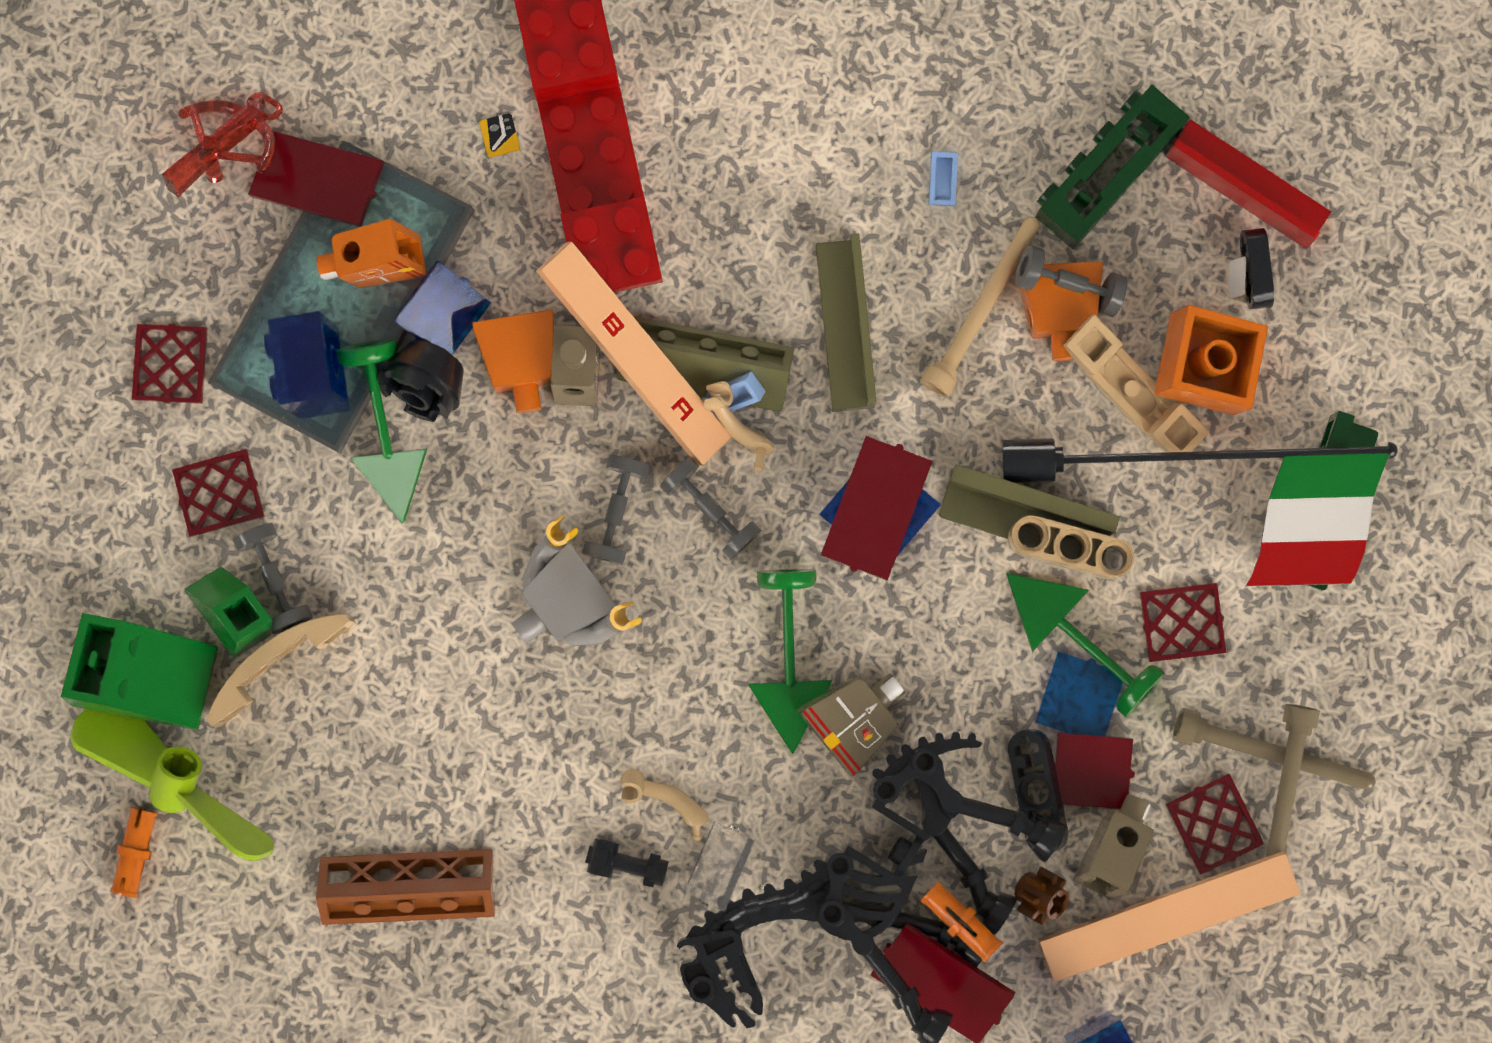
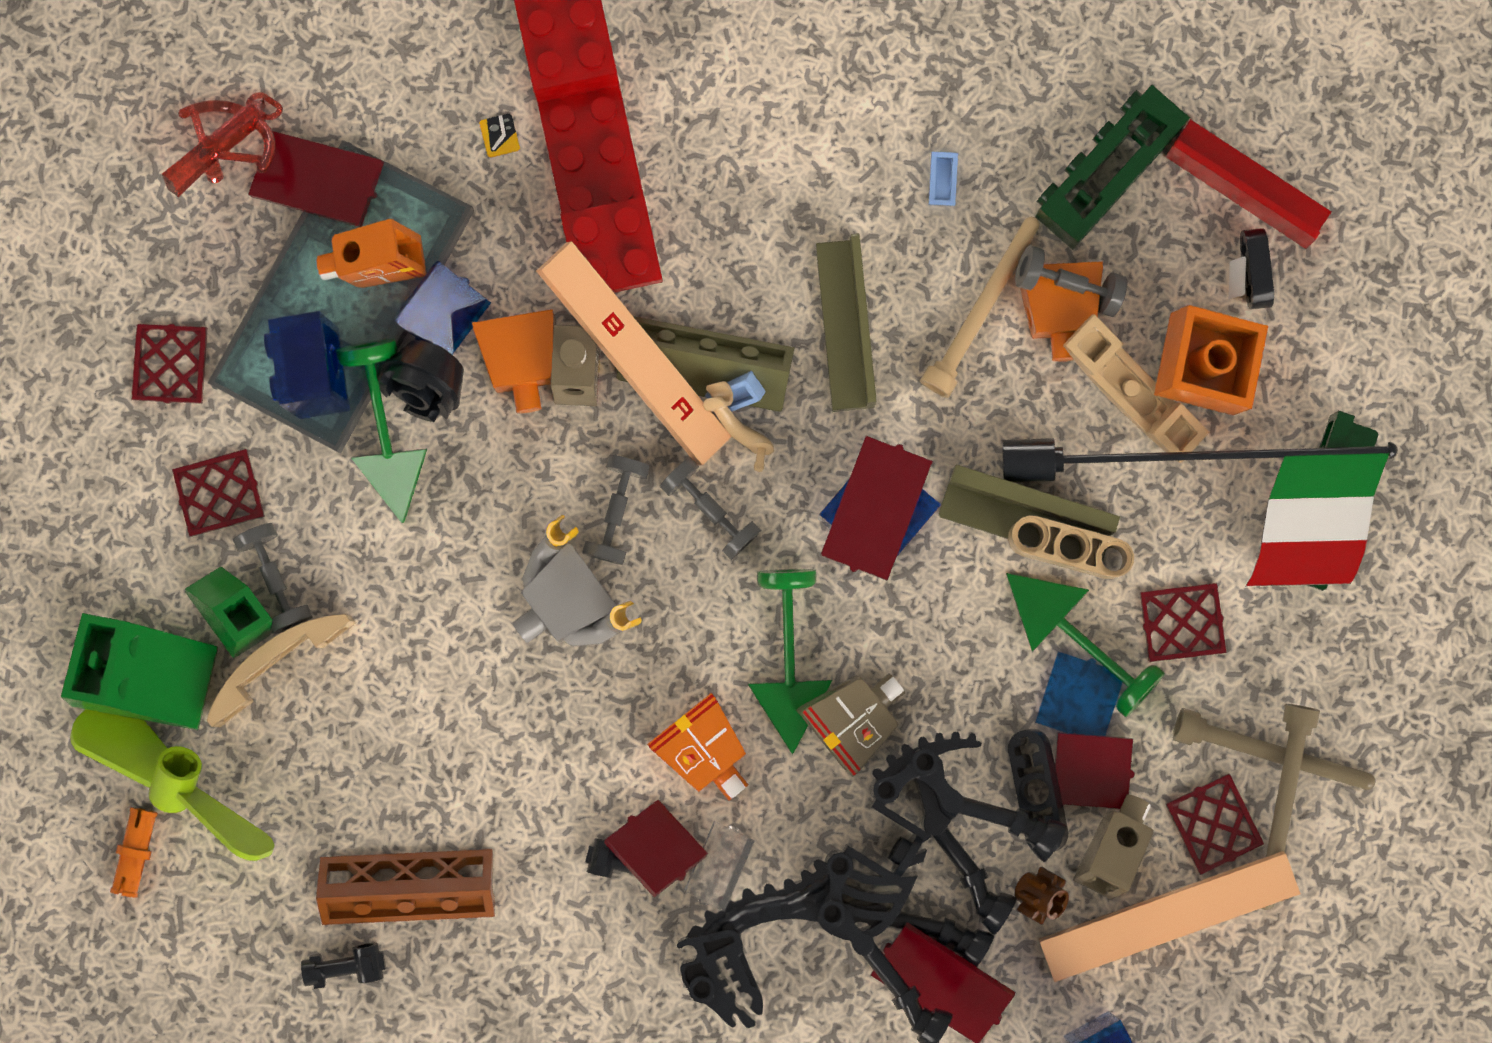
tan piece [620,769,709,842] -> none
orange pin [920,881,1003,963] -> none
none -> black bar [301,942,386,989]
none -> dark red piece [604,800,708,898]
none -> orange torso [647,693,749,801]

